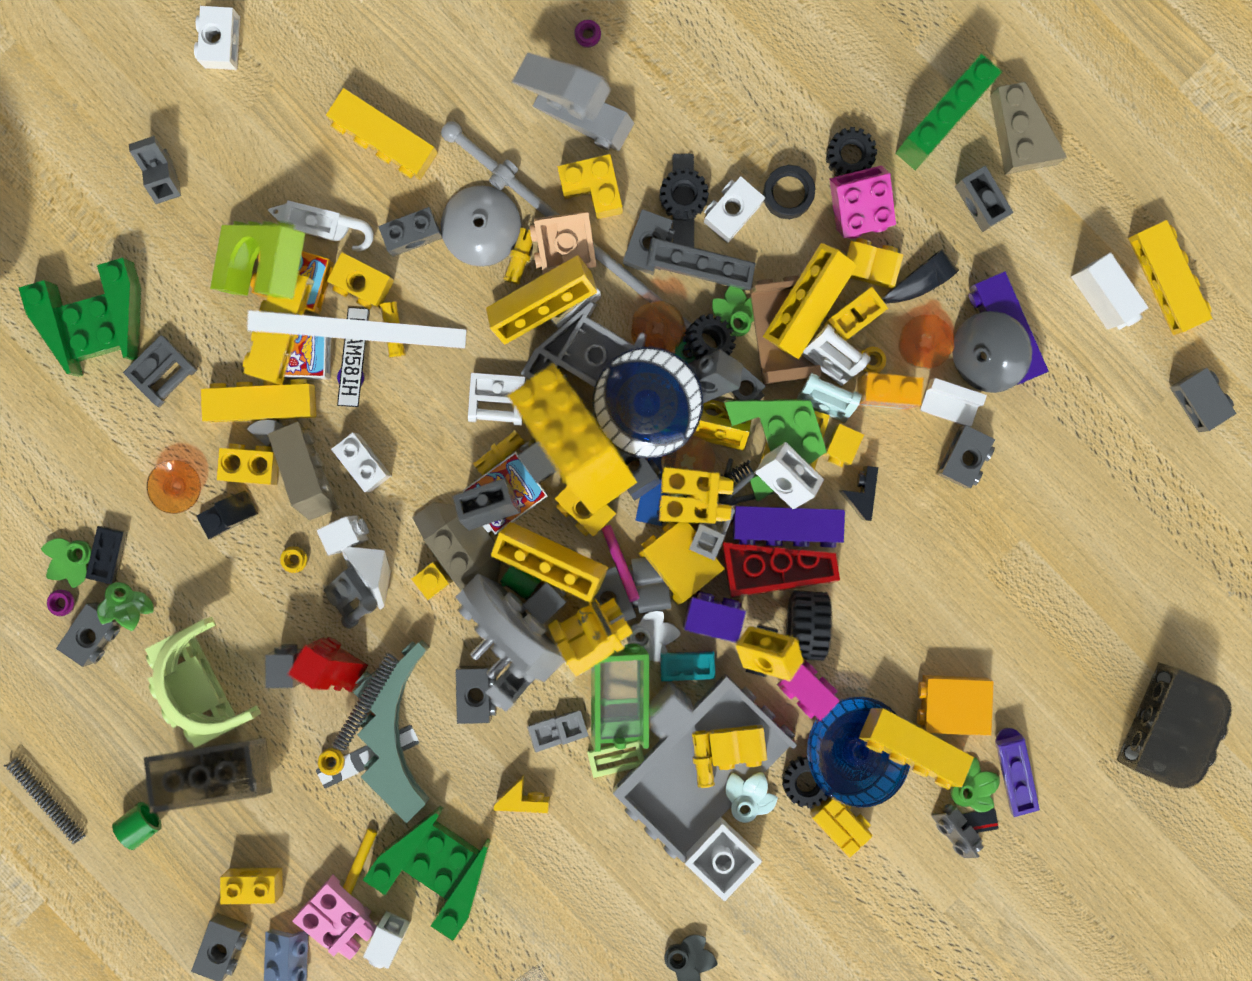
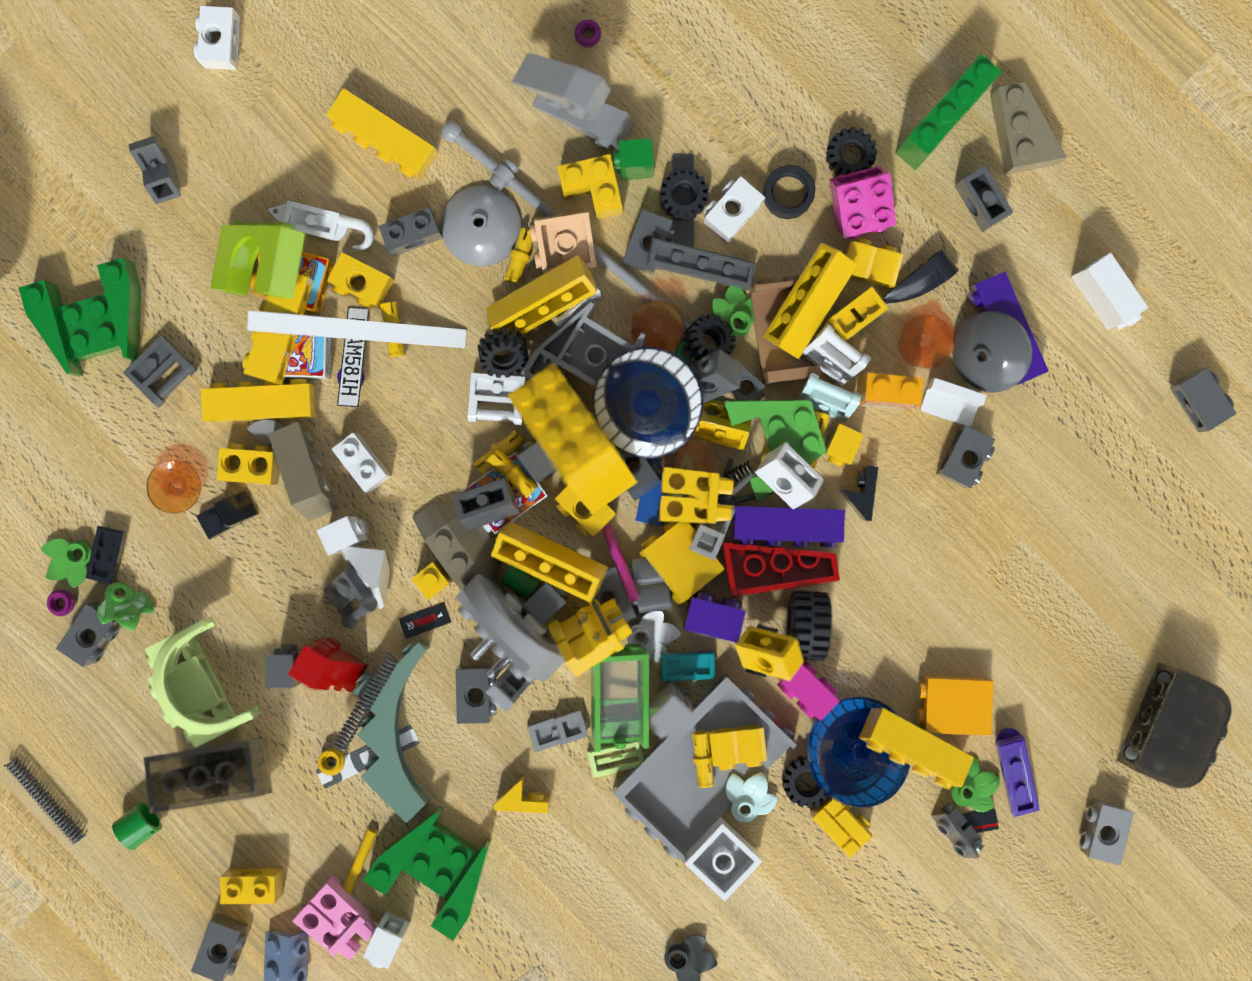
yellow plate [280,546,308,573] -> none
yellow plate [861,347,886,373] -> none
yellow brick [1128,220,1213,335] -> none
none -> black sticker [399,603,451,639]
none -> black tyre [478,327,529,378]
none -> yellow pin [487,448,539,498]
none -> green brick [614,138,654,181]
none -> light grey brick [1079,799,1134,866]

